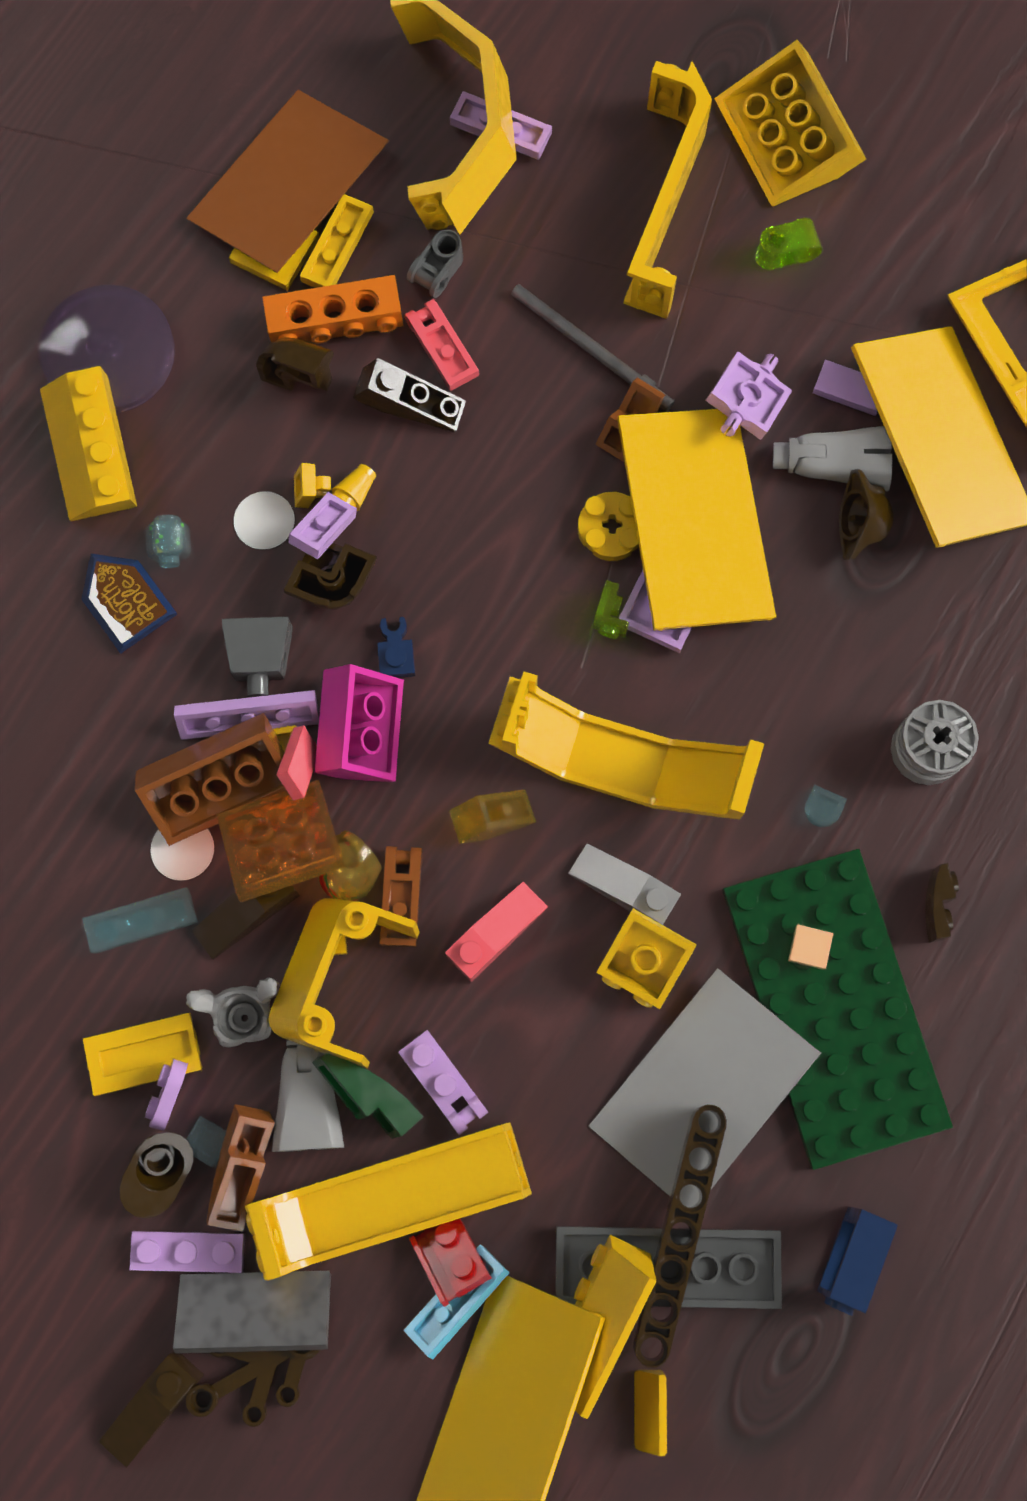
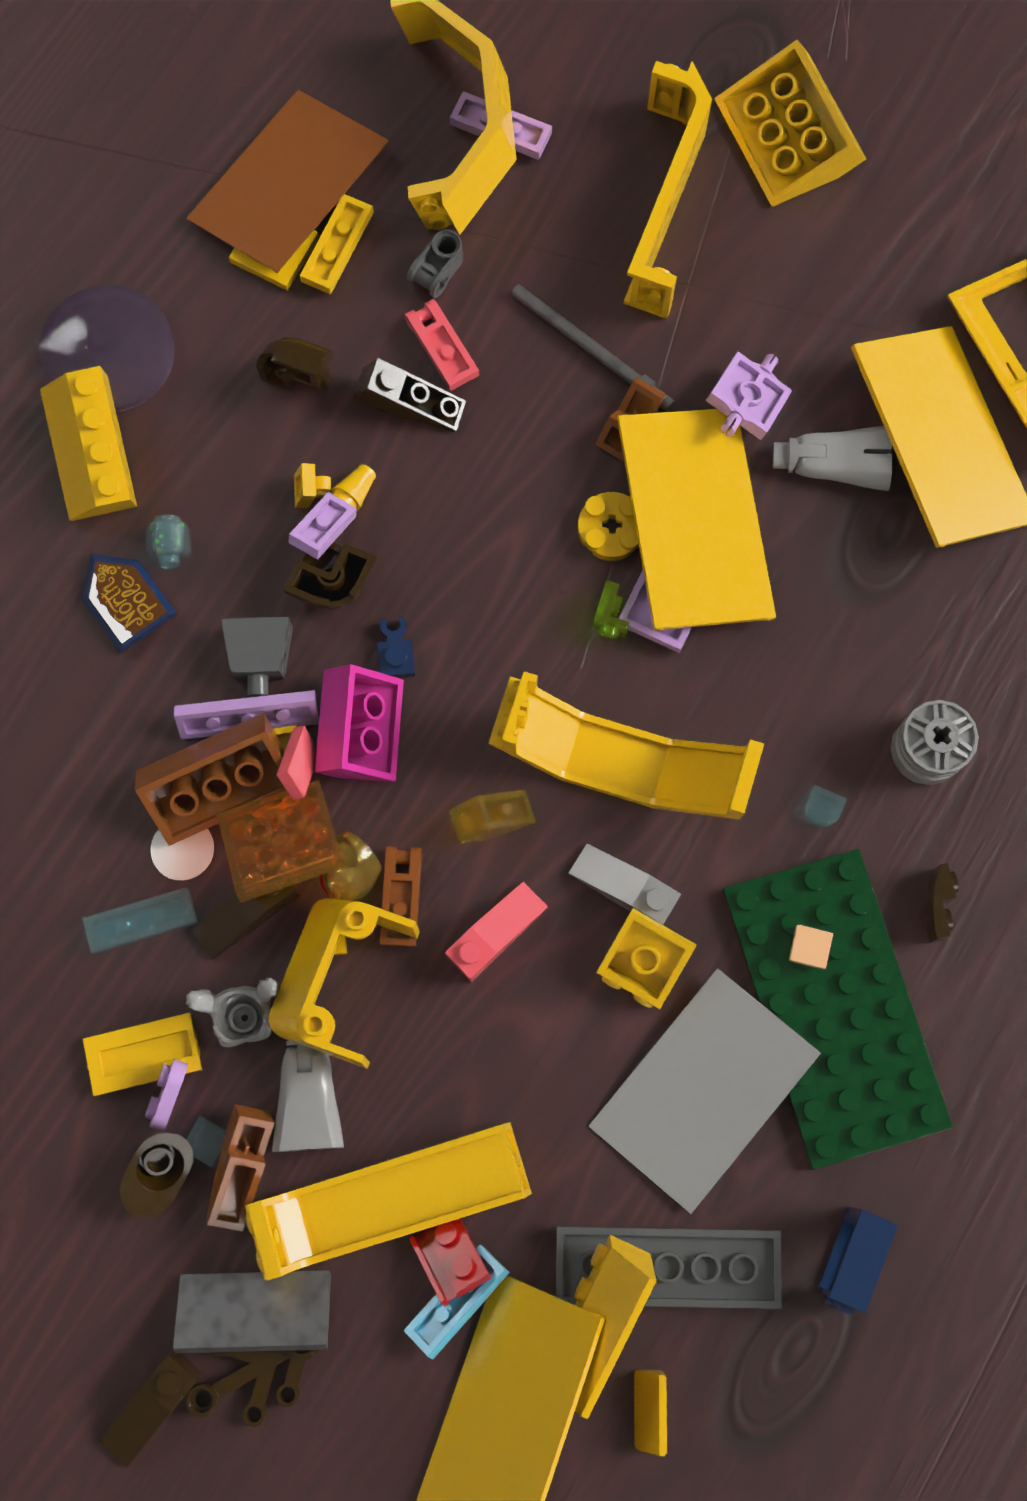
lavender plate [129,1231,246,1273] -> none
white sticker [234,491,295,549] -> none
orange brick [262,275,403,343] -> none
dark green slope [312,1053,423,1139] -> none
lavender plate [398,1030,489,1135] -> none
dark brown beam [633,1104,727,1368] -> none
clear neon green piece [755,218,823,270] -> none
lavender tile [813,359,878,416] -> none
dark brown hat [839,469,893,560] -> none

